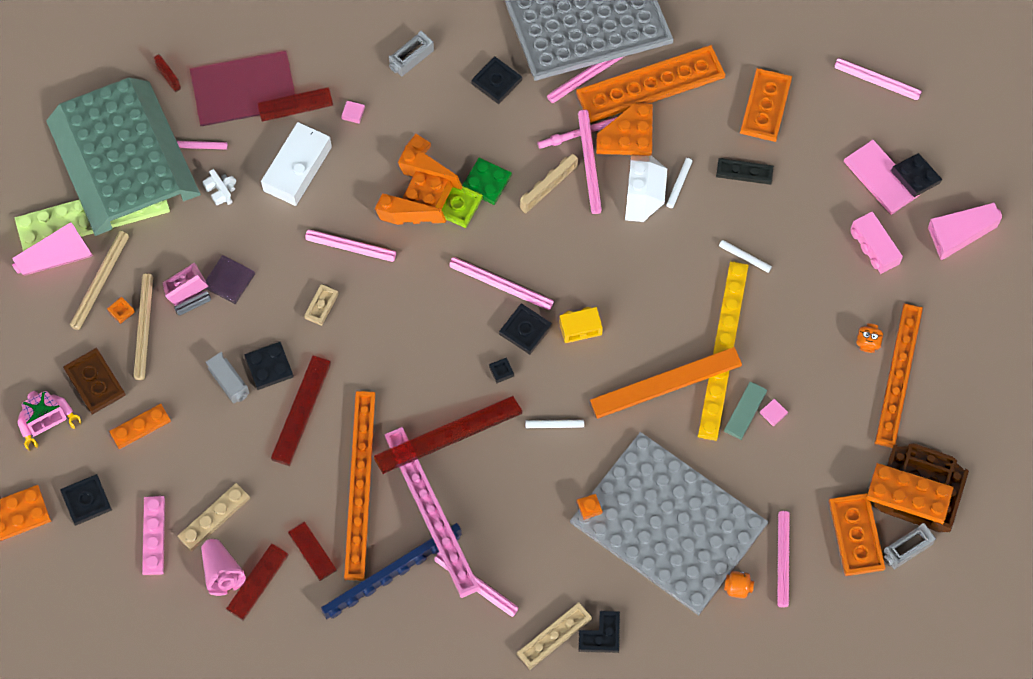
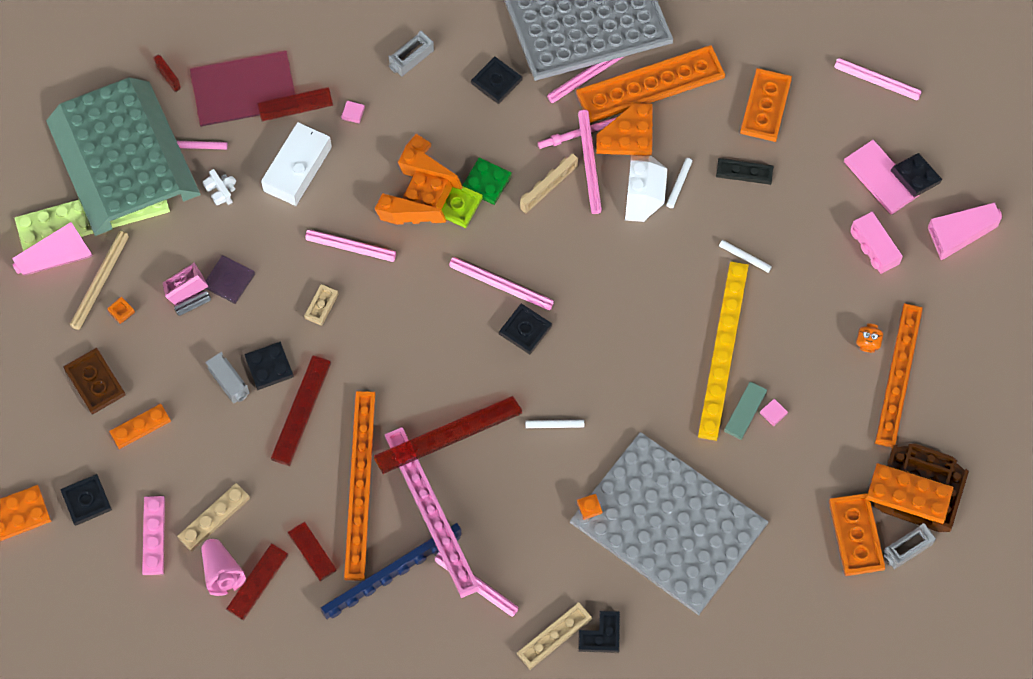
bright pink torso [17,391,81,451] -> none
tan axle [134,274,153,380] -> none
black plate [489,357,514,384] -> none
yellow brick [559,307,603,343] -> none
orange tile [590,347,742,419] -> none
orange head [724,571,754,599] -> none
bright pink axle [777,511,789,607] -> none

